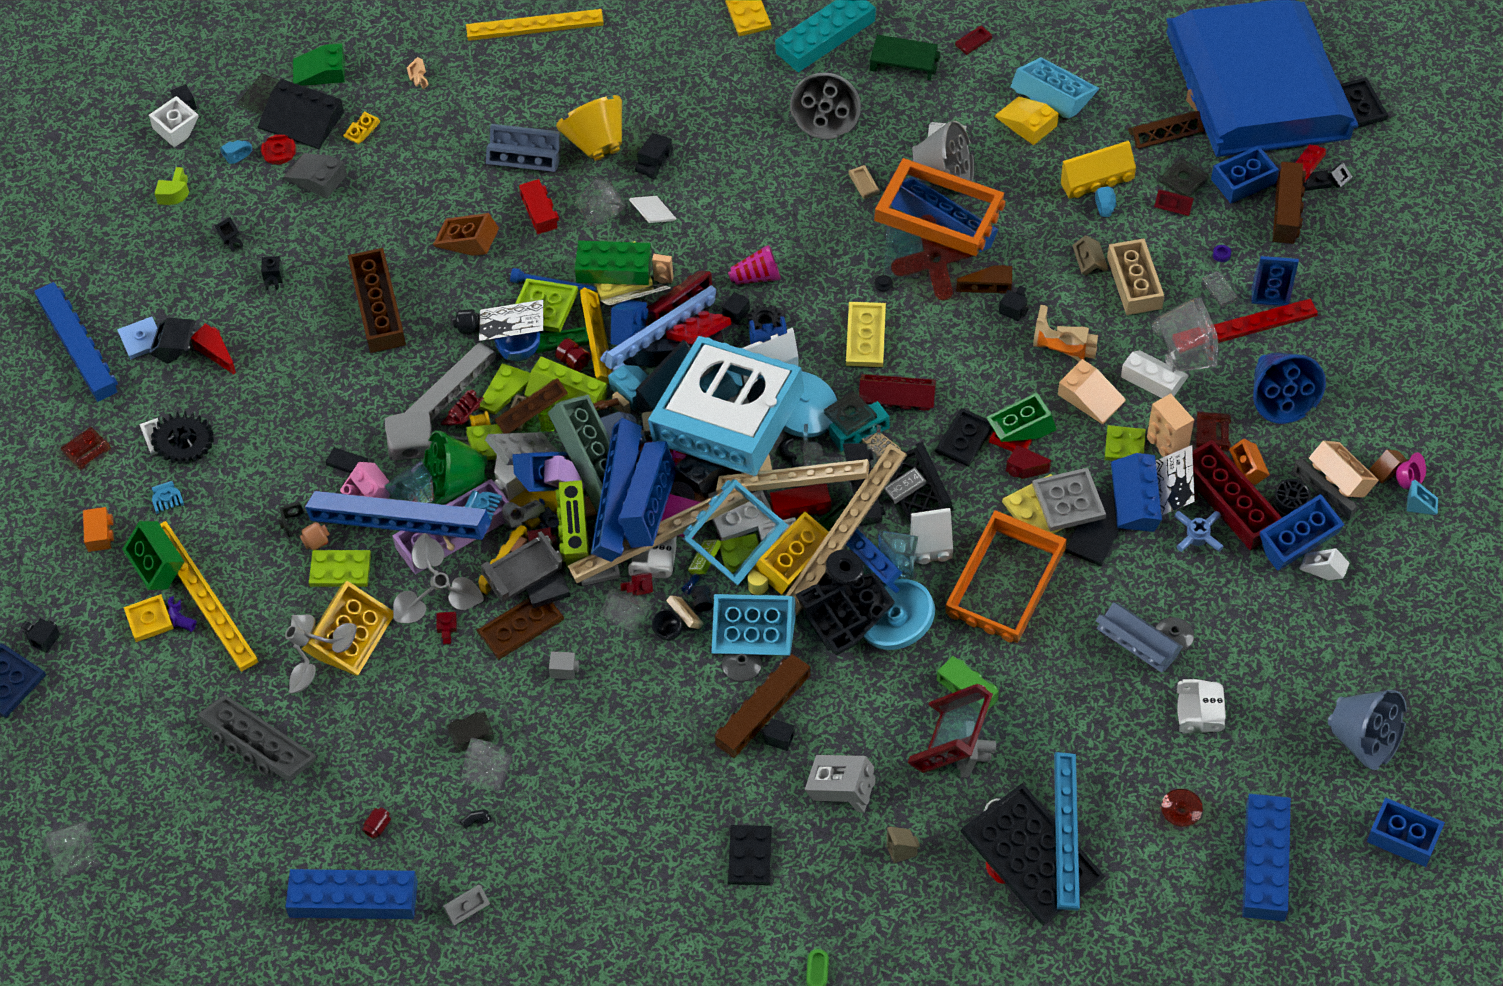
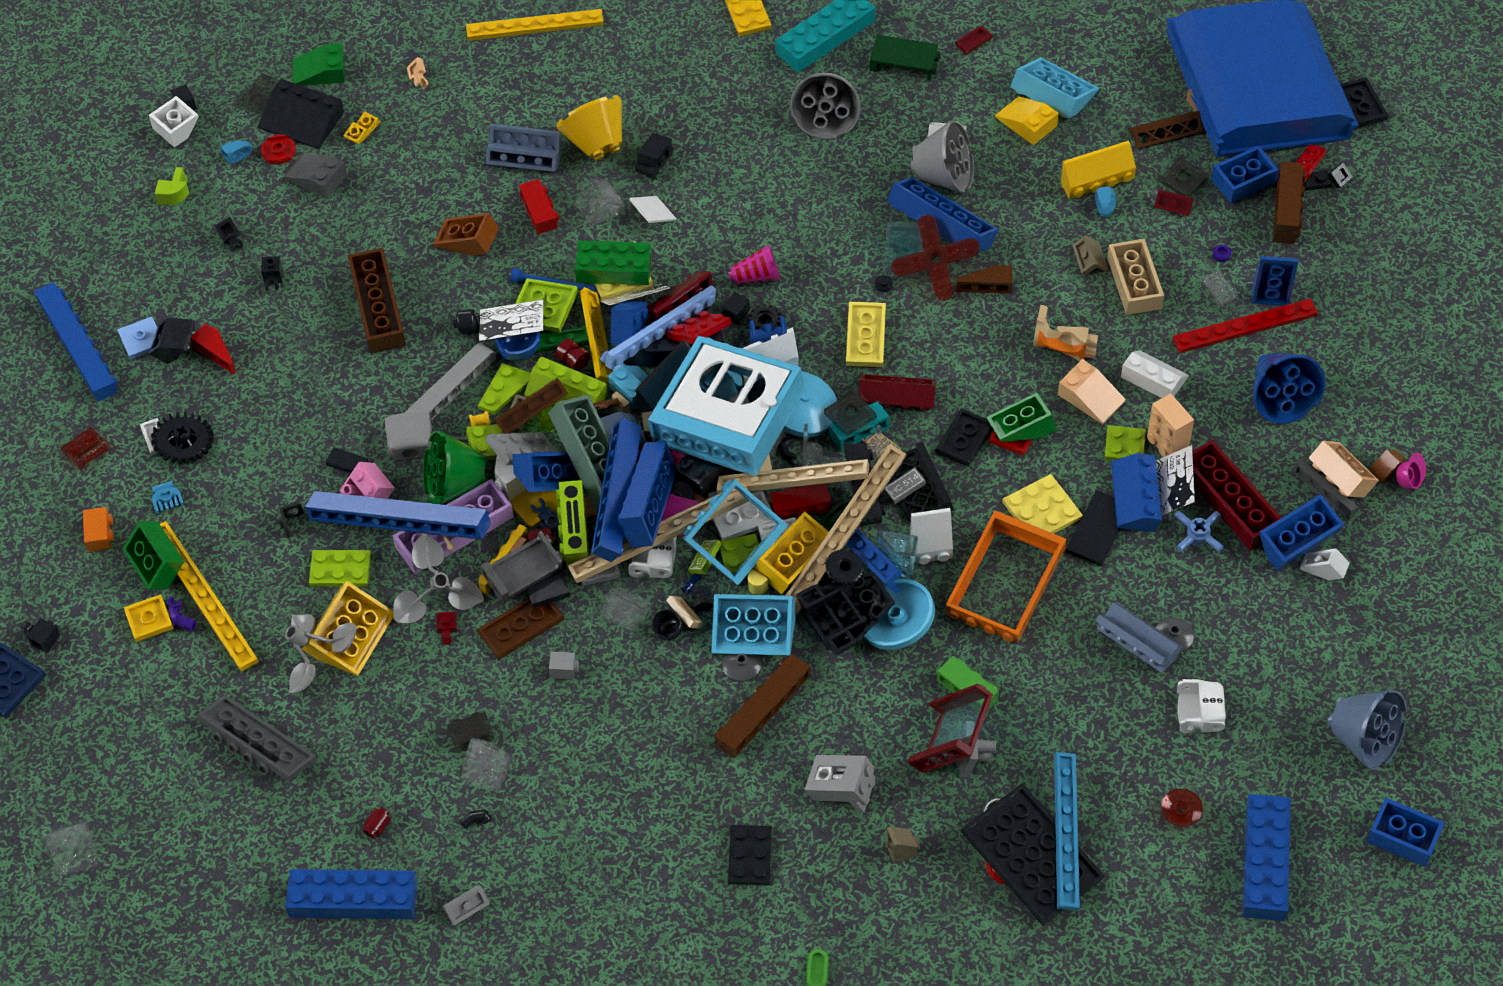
nougat head [300,522,330,550] -> none
clear light blue slope [384,461,434,503] -> none
dark red hinge [440,389,484,425] -> none
dark azure piece [465,490,502,521] -> none
dark grey plate [502,500,545,528] -> none
lavender slope [544,456,585,489] -> none
dark red plate [620,572,653,595] -> none
light nougat plate [652,254,673,283] -> none
black brick [763,718,795,751] -> none
tan tile [849,165,880,199] -> none
orange window [874,158,1006,256] -> none
black brick [999,286,1029,321] -> none
dark red slope [1006,445,1051,479] -> none
light grey plate [1032,468,1106,531] -> none
clear windscreen [1152,297,1218,372] -> none
clear red plate [1196,412,1231,451] -> none
orange brick [1229,439,1270,485] -> none
black wheel [1272,479,1311,518] -> none
medium azure slope [1407,480,1438,515] -> none

